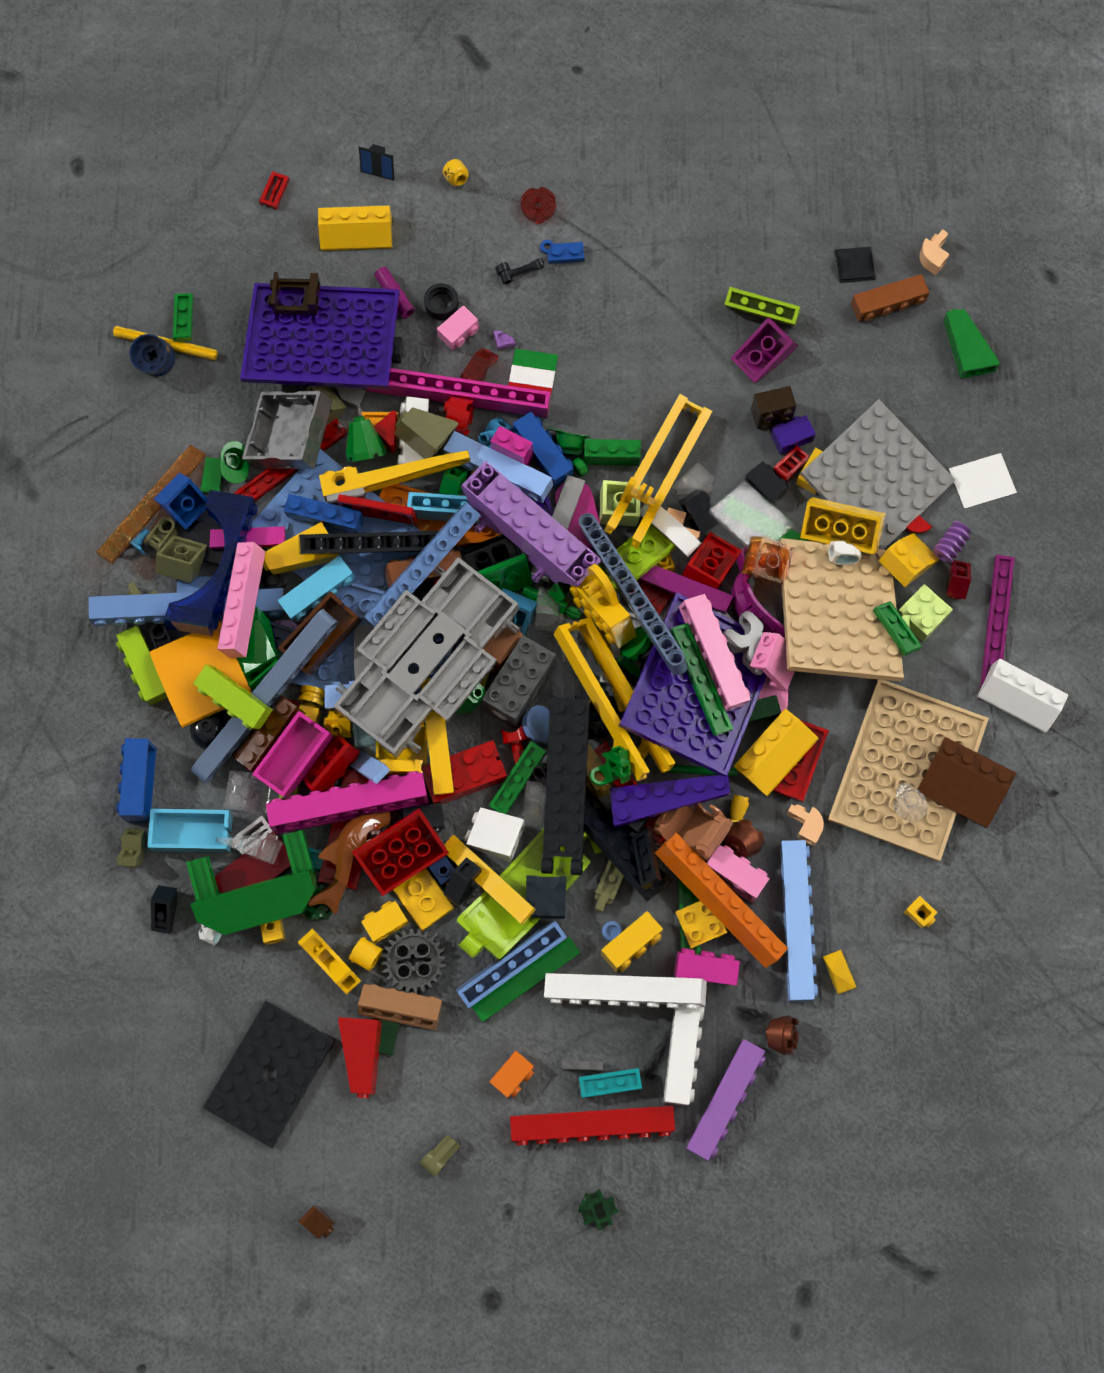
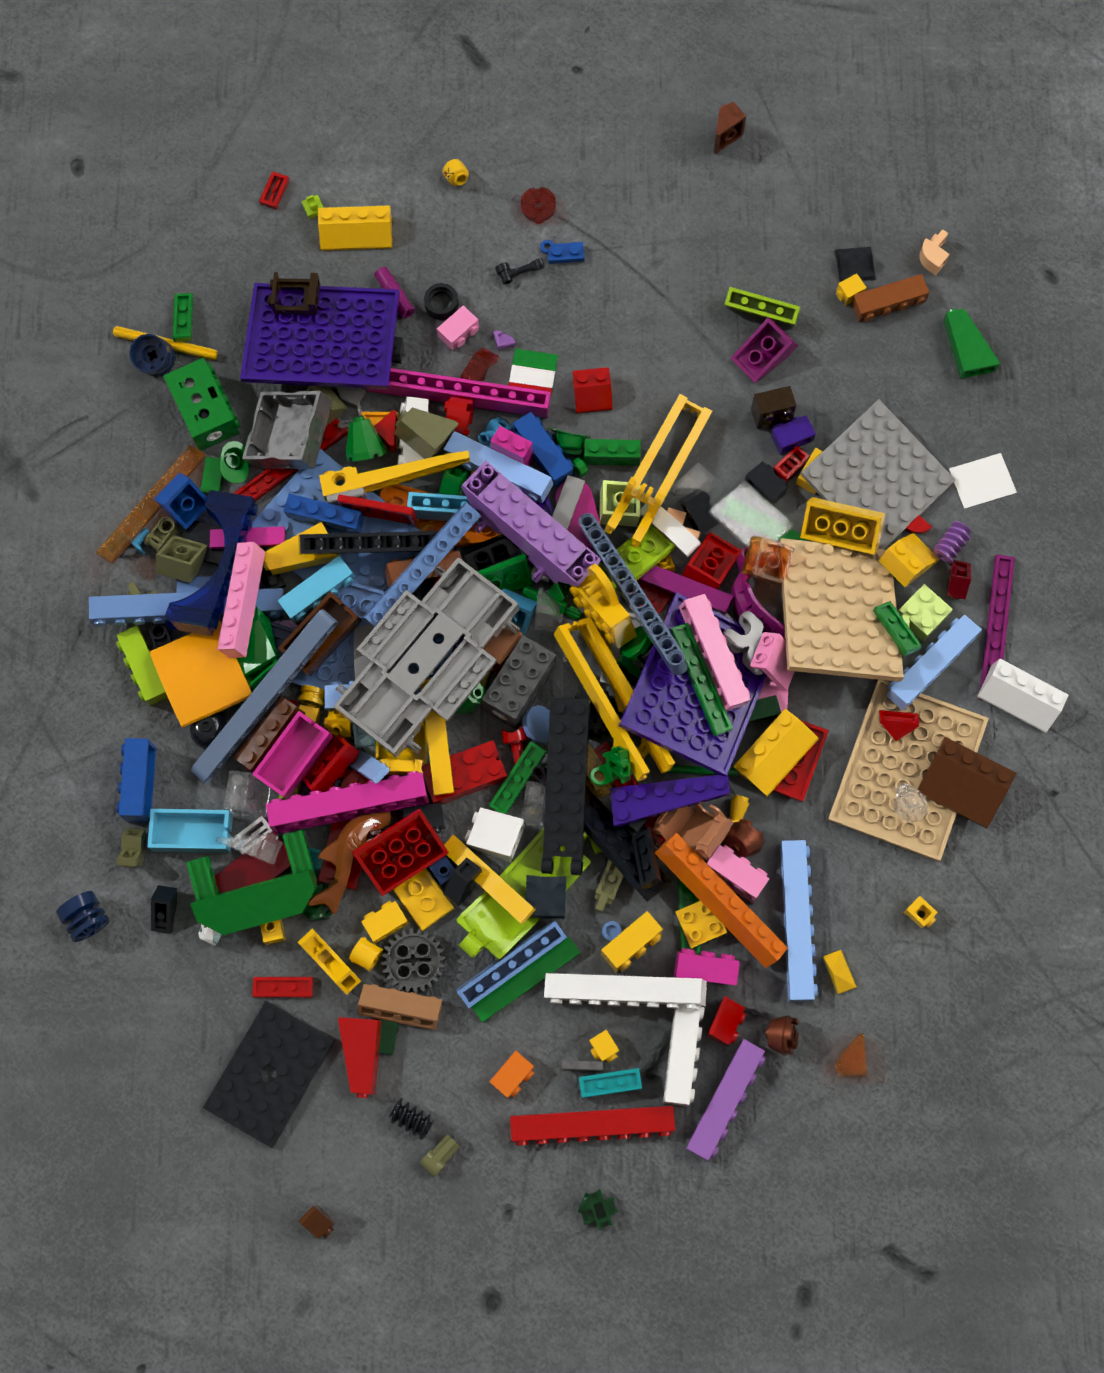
lime brick [193,664,273,730] -> none
piece [359,144,395,181] -> none
light nougat brick [786,804,824,847] -> none
white rock [828,541,862,565] -> none
none -> dark blue wheel [56,891,110,942]
none -> green piece [163,358,240,452]
none -> red tile [252,977,314,998]
none -> lime tile [301,195,324,219]
none -> black piece [389,1098,434,1140]
none -> red slope [572,367,613,414]
none -> yellow brick [589,1030,619,1063]
none -> red slope [706,996,746,1047]
none -> copper slope [714,101,746,154]
none -> clear orange slope [835,1033,867,1077]
none -> yellow brick [836,274,866,306]
none -> red slope [879,710,920,741]
none -> light blue brick [886,614,982,711]

